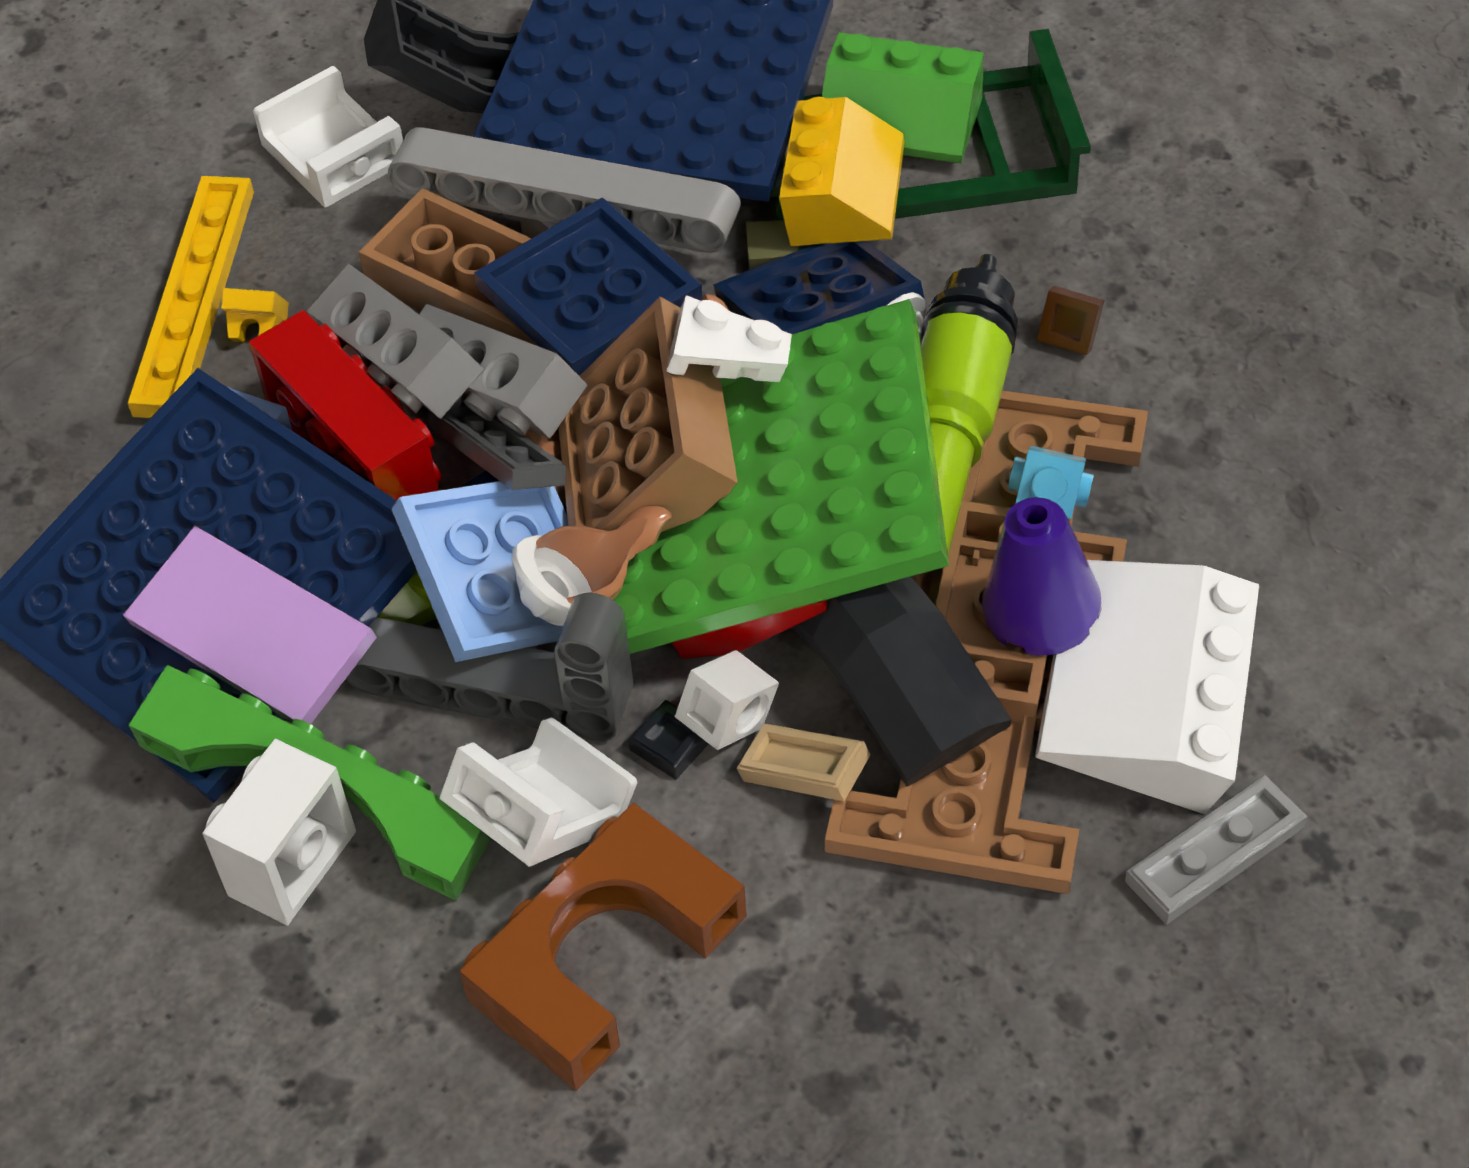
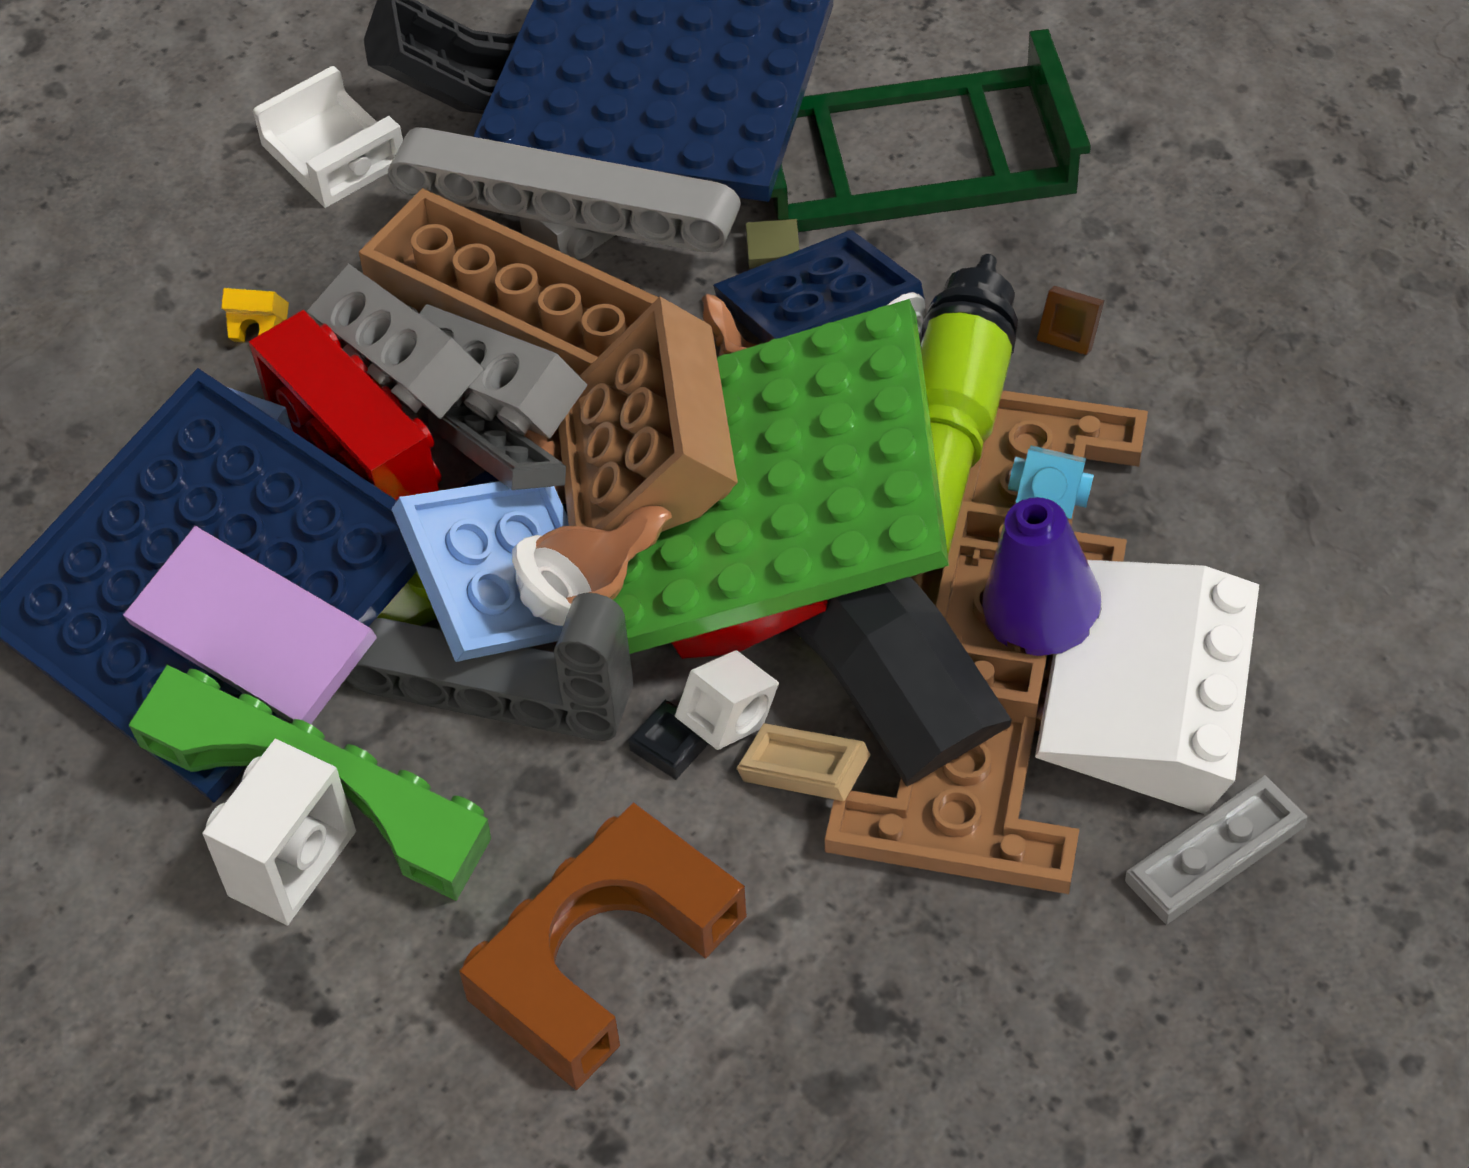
yellow plate [128,176,254,418] -> none
white panel [439,718,637,867] -> none
dark blue plate [474,197,703,375] -> none
white wing [666,295,792,382] -> none
yellow slope [779,97,905,246] -> none
bright green slope [822,32,984,164] -> none

